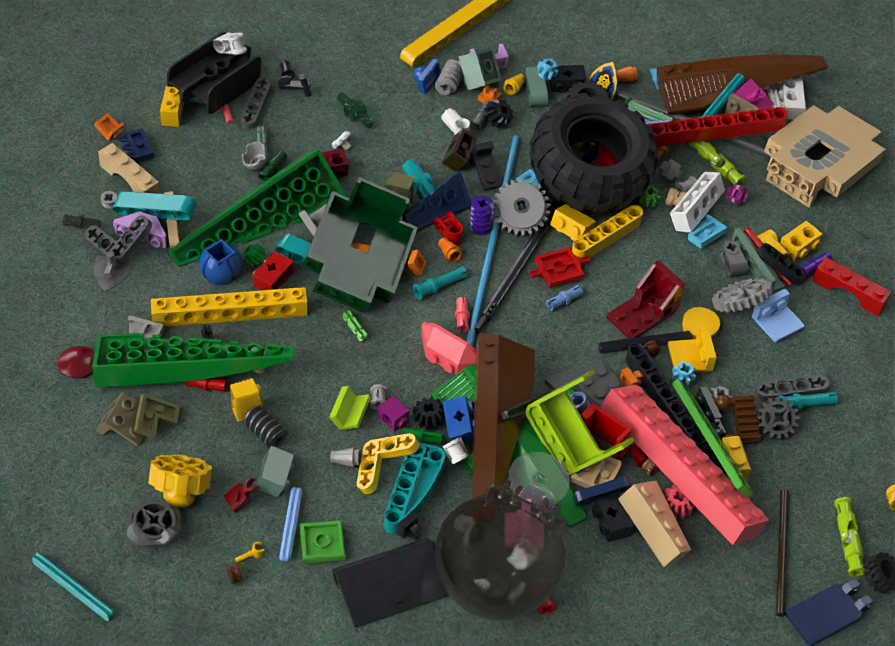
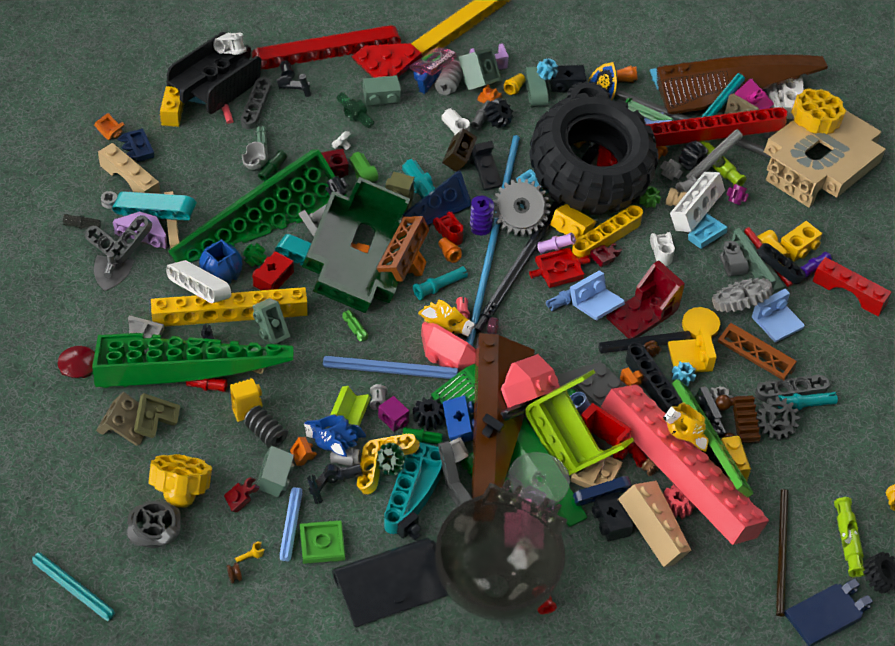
none -> white beam [166,260,231,303]
none -> red beam [251,25,401,70]
none -> sand green brick [253,298,290,344]
none -> orange tile [290,437,317,466]
none -> blue piece [304,414,366,457]
none -> black pin [307,463,363,504]
none -> medium blue axle [323,356,459,379]
none -> black gear [325,176,349,196]
none -> bright green piece [349,152,378,182]
none -> red plate [352,43,423,78]
none -> sand green brick [363,75,401,106]
none -> dark green gear [375,443,405,476]
none -> dark orange fence [377,216,429,281]
none -> clear pink slope [409,48,457,76]
none -> yellow piece [418,300,476,337]
none -> dark grey beam [438,441,474,514]
none -> black tile [482,413,504,438]
none -> clear pink tile [487,317,499,335]
none -> coral wedge [501,354,560,408]
none -> lavender pin [537,232,576,254]
none -> light blue bracket [570,271,625,320]
none -> dark red plate [589,243,622,267]
none -> white piece [650,232,675,266]
none -> yellow piece [663,402,709,452]
none -> black gear [679,140,708,171]
none -> light grey axle [686,130,743,179]
none -> dark orange fence [718,323,797,381]
none -> yellow connector [791,89,846,134]

